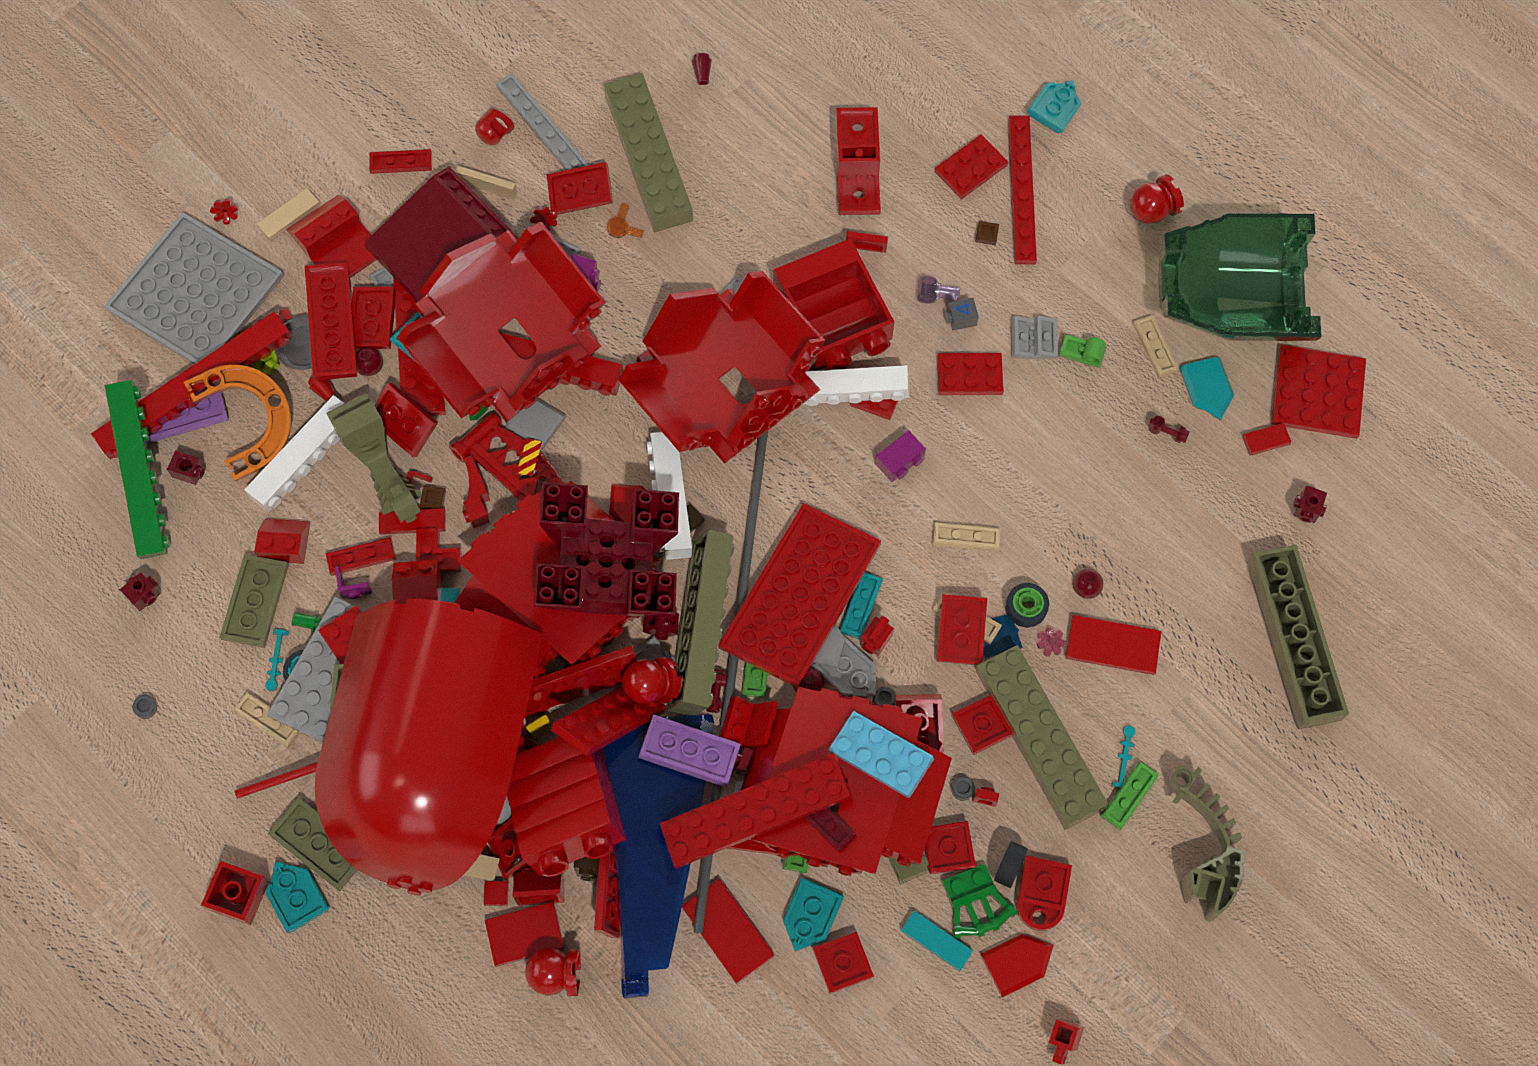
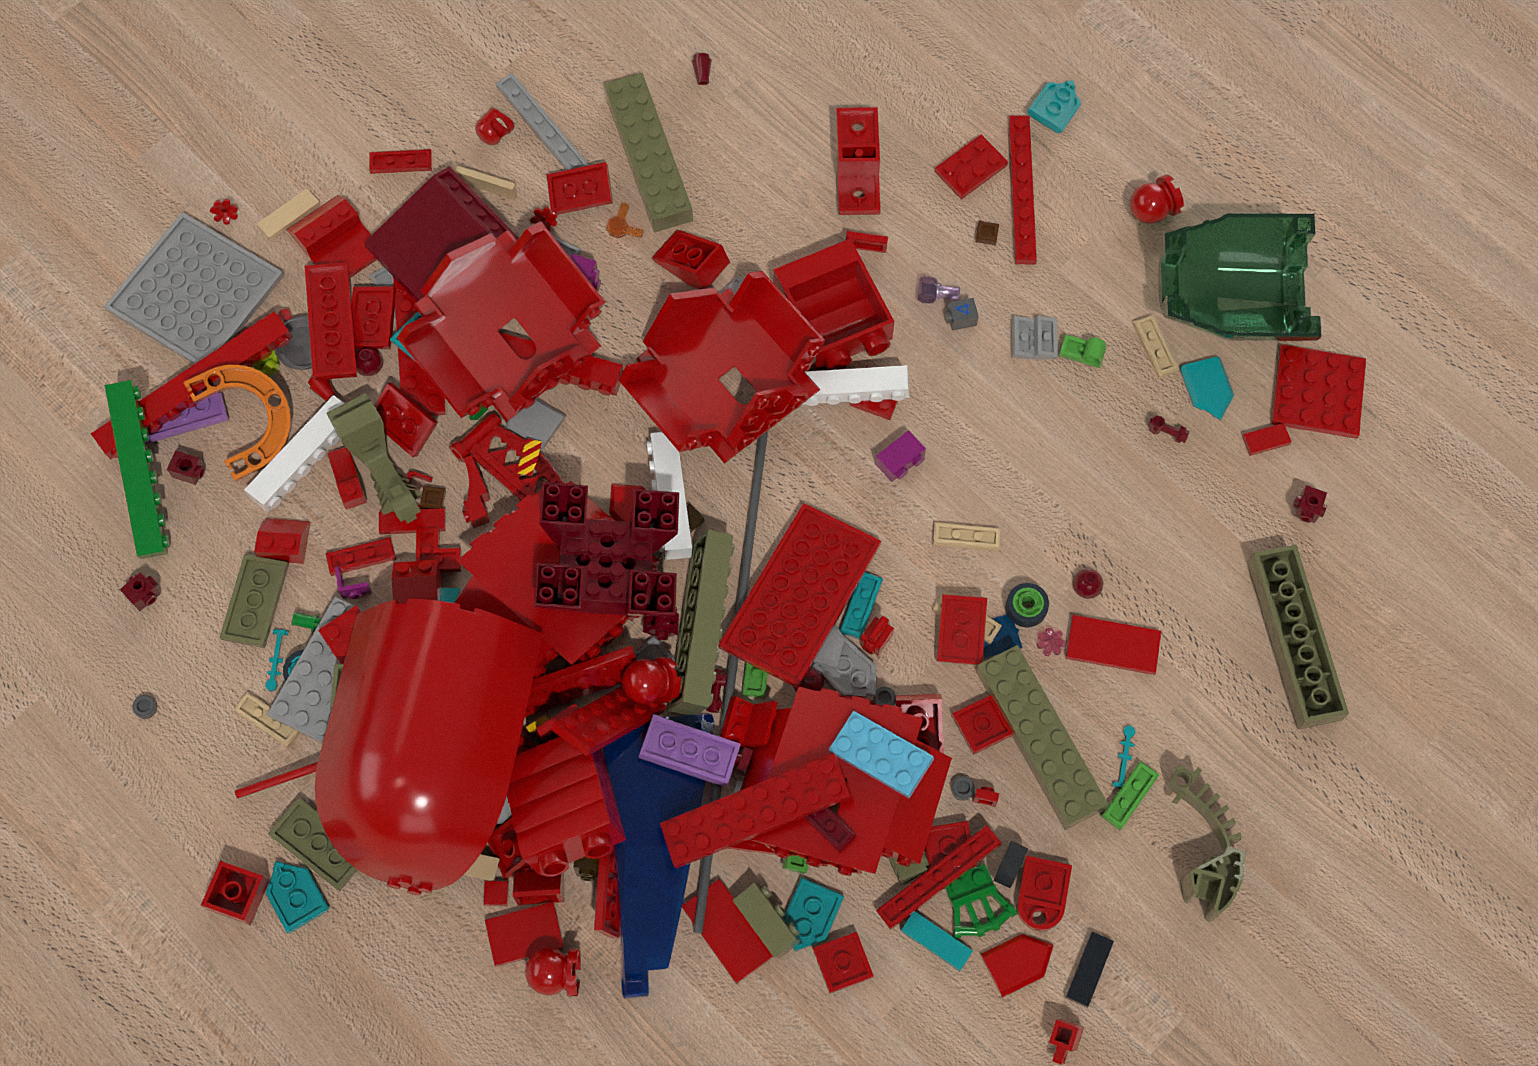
red plate [937,353,1004,395] -> none
none -> red slope [327,447,367,510]
none -> red tile [536,704,579,744]
none -> red slope [652,230,730,289]
none -> olive brick [733,883,801,958]
none -> red tile [876,825,1002,930]
none -> black tile [1065,932,1114,1008]

